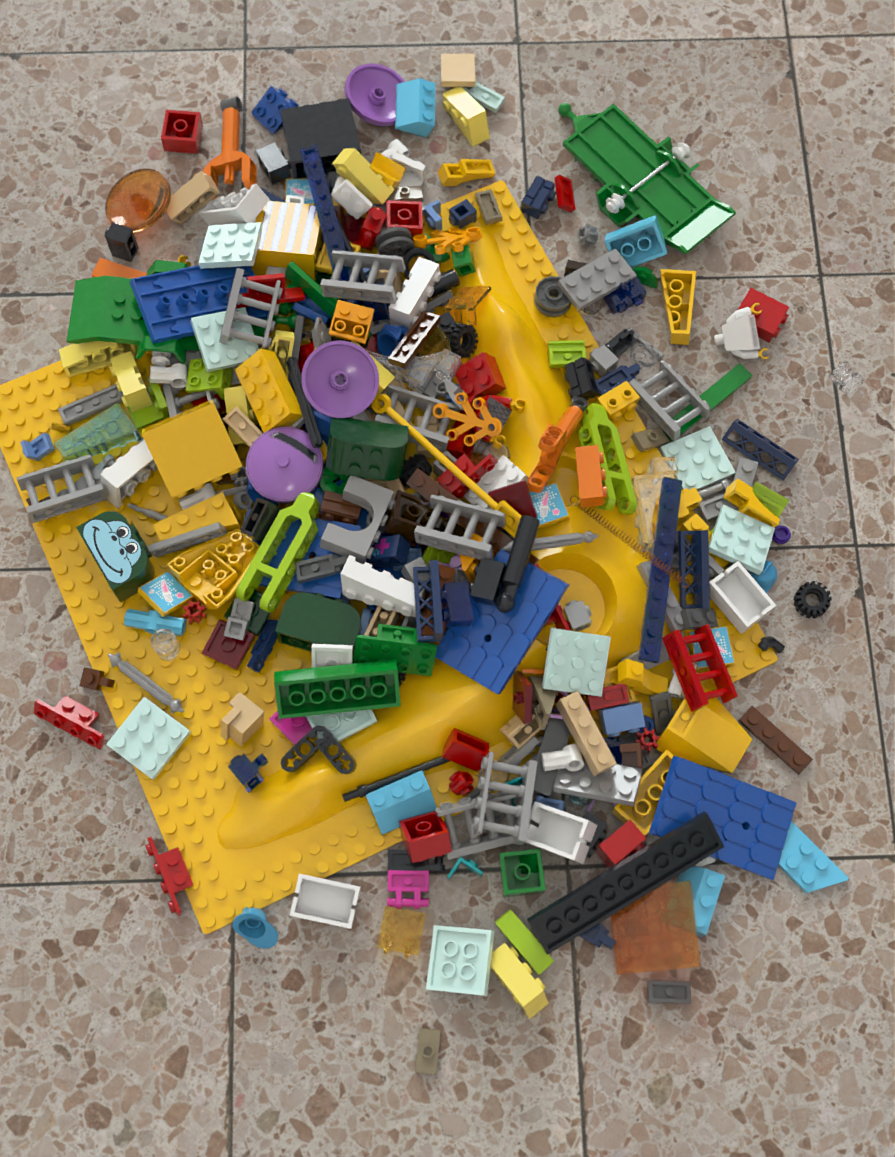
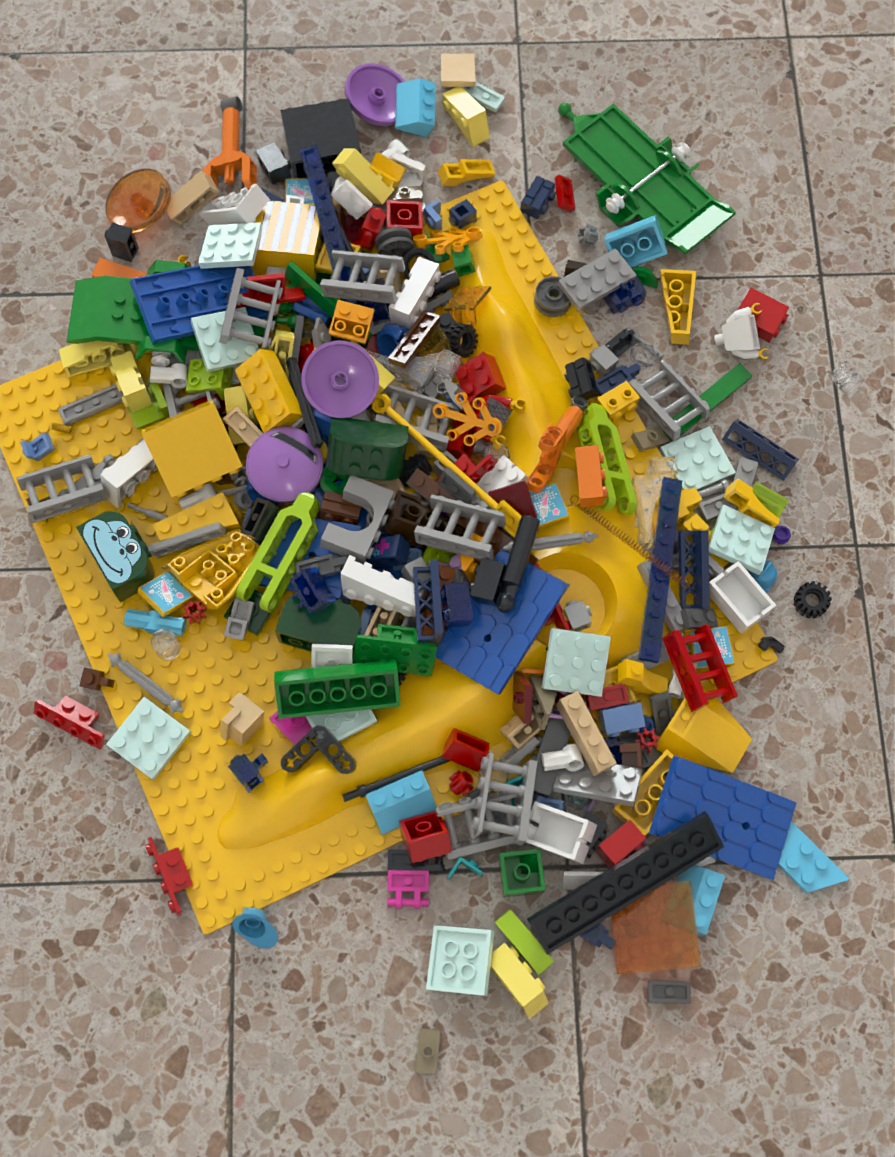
clear light blue wedge [54,403,142,462] -> none
red brick [161,109,203,154] -> none
dark red plate [202,619,255,671] -> none
dark blue hinge [247,620,278,672] -> none
blue bracket [252,86,299,134] -> none
white piece [290,873,360,929] -> none
clear yellow plate [377,906,426,959] -> none
dark tan plate [475,189,503,225] -> none
lime plate [547,340,586,368] -> none
reddish brown plate [738,706,813,775] -> none
none -> clear blue brick [290,567,336,614]
none -> dark grey plate [438,468,476,504]
none -> white slope [562,871,603,890]

